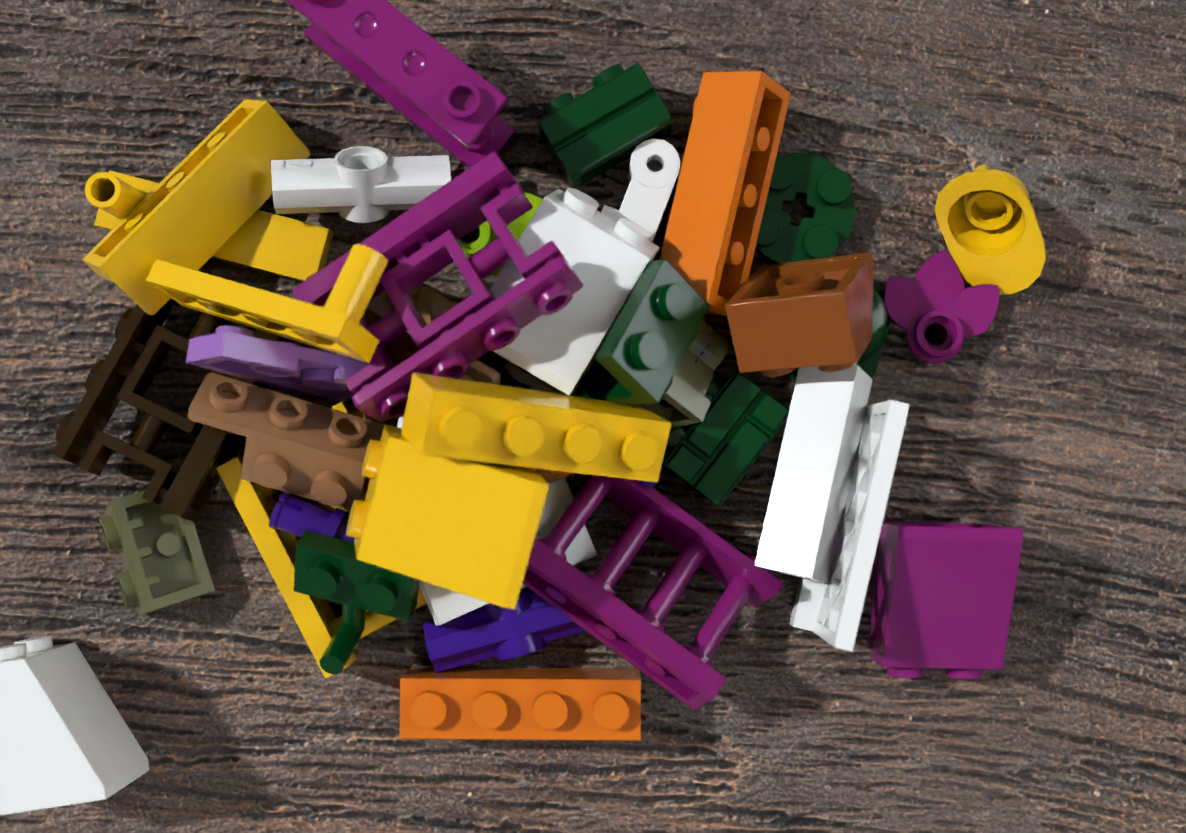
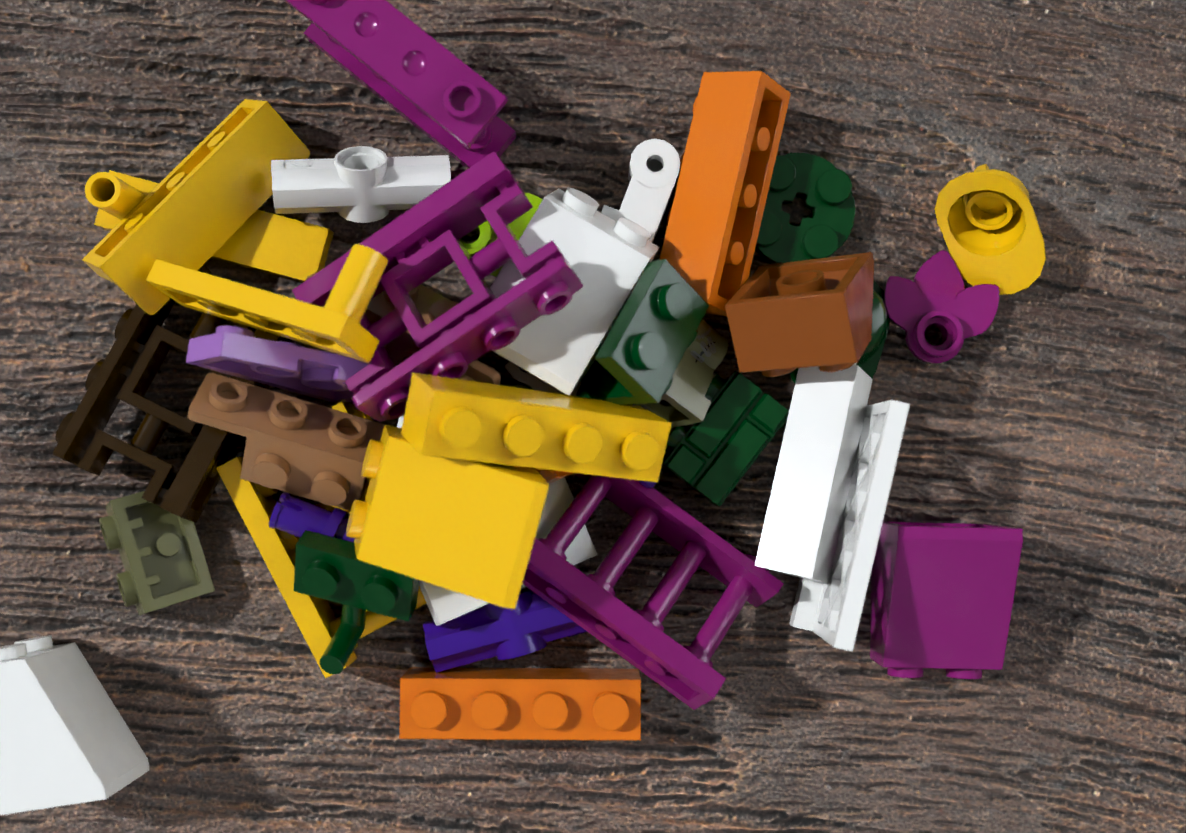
dark green brick [537,63,673,189] -> none

